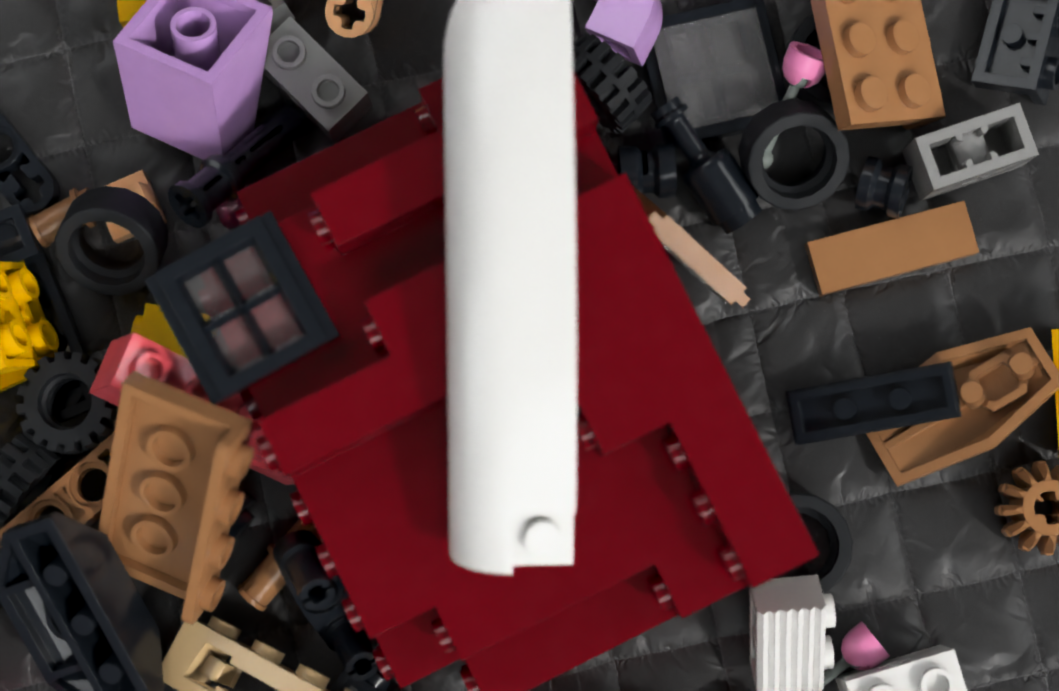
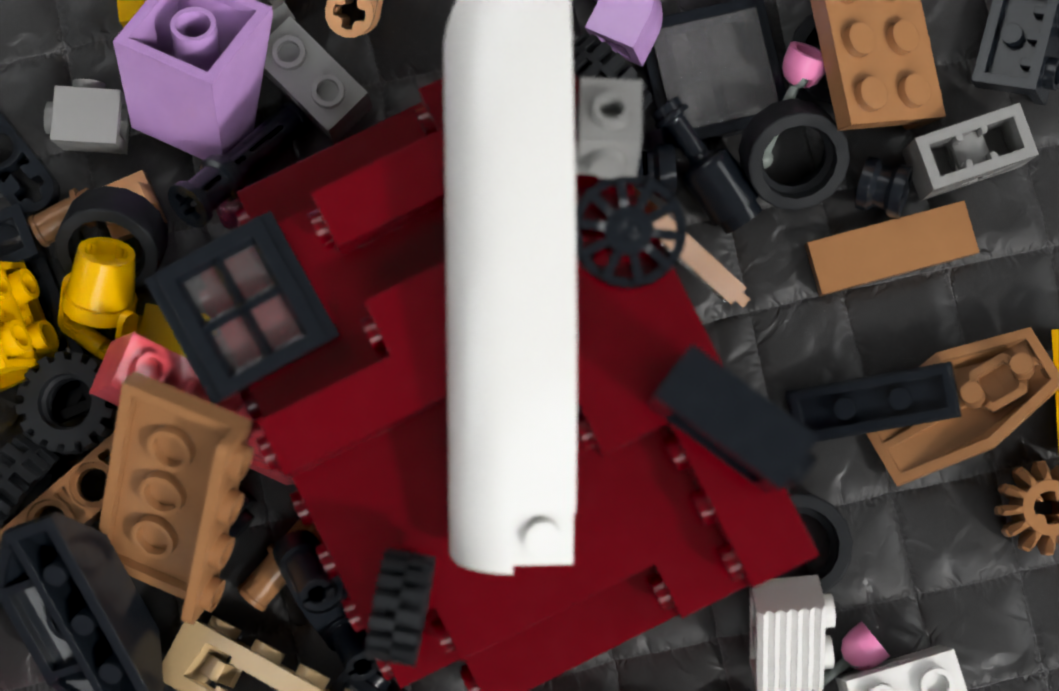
none -> light grey brick [44,79,130,154]
none -> yellow piece [57,237,138,360]
none -> black tyre [365,548,436,667]
none -> light grey brick [575,77,643,179]
none -> black wheel [576,174,686,289]
none -> black window [645,344,819,493]

